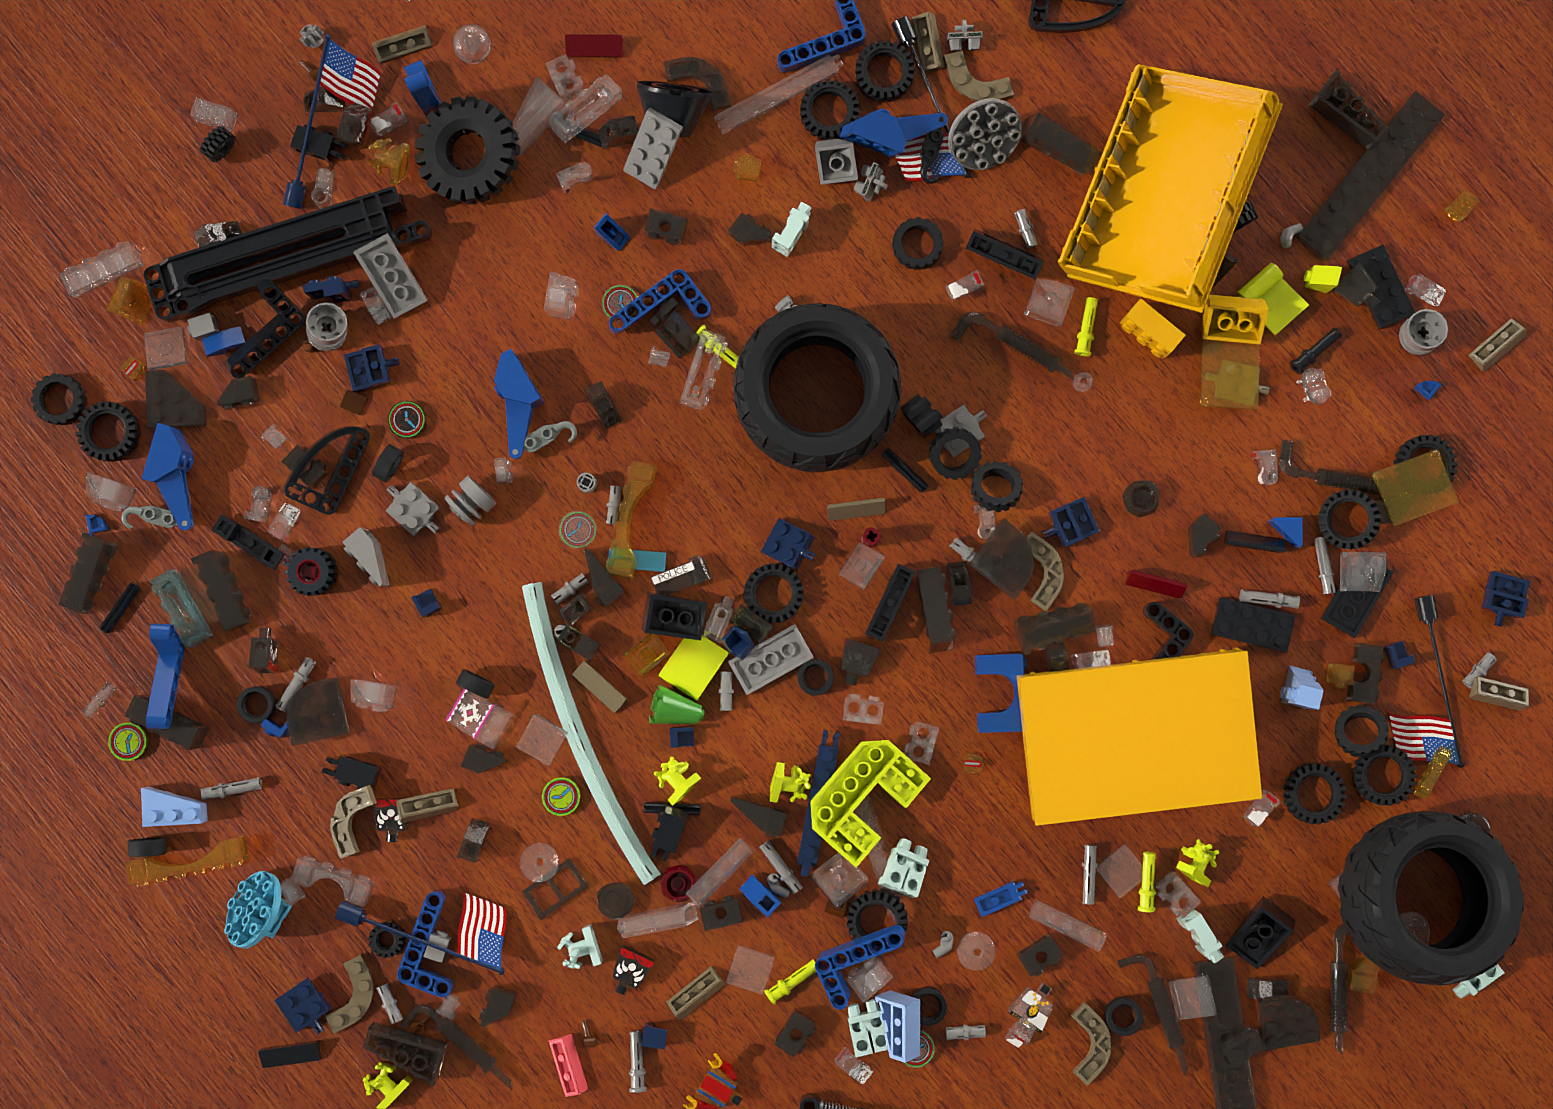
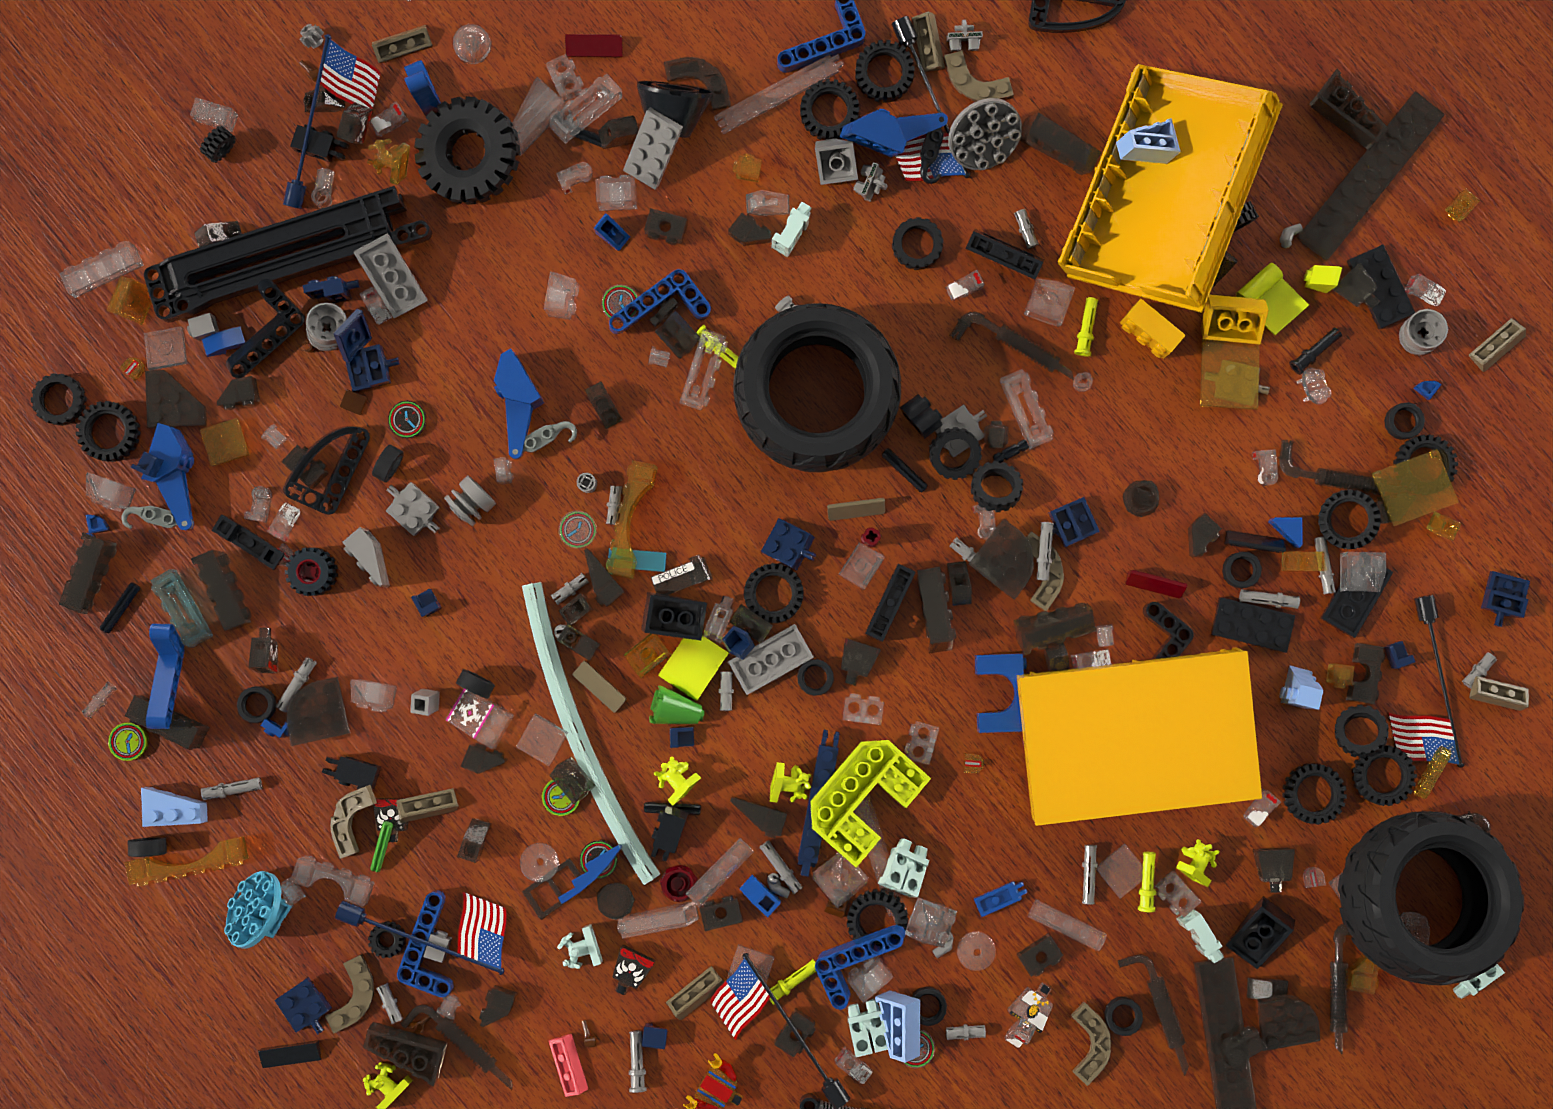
clear tile [1169,975,1217,1020] -> none
none -> dark blue panel [131,451,164,478]
none -> clear yellow tile [200,418,249,466]
none -> dark blue tile [333,309,372,363]
none -> bright green axle [370,821,393,872]
none -> light grey brick [410,688,440,716]
none -> clear smoke hinge [550,757,596,804]
none -> blue slope [558,844,622,904]
none -> tile [580,840,618,879]
none -> clear brick [595,175,638,211]
none -> flag [710,953,850,1109]
none -> clear slope [746,190,790,216]
none -> clear slope [905,897,957,948]
none -> clear smoke head [984,421,1009,449]
none -> black axle [992,439,1029,463]
none -> clear brick [999,369,1054,450]
none -> light grey pin [1037,522,1054,581]
none -> wedge [1116,118,1181,164]
none -> black tyre [1222,552,1262,588]
none -> clear smoke torso [1253,847,1295,893]
none -> clear yellow slope [1282,551,1325,571]
none -> clear tile [1303,867,1326,888]
none -> black tyre [1384,402,1425,440]
none -> clear yellow brick [1426,511,1462,541]

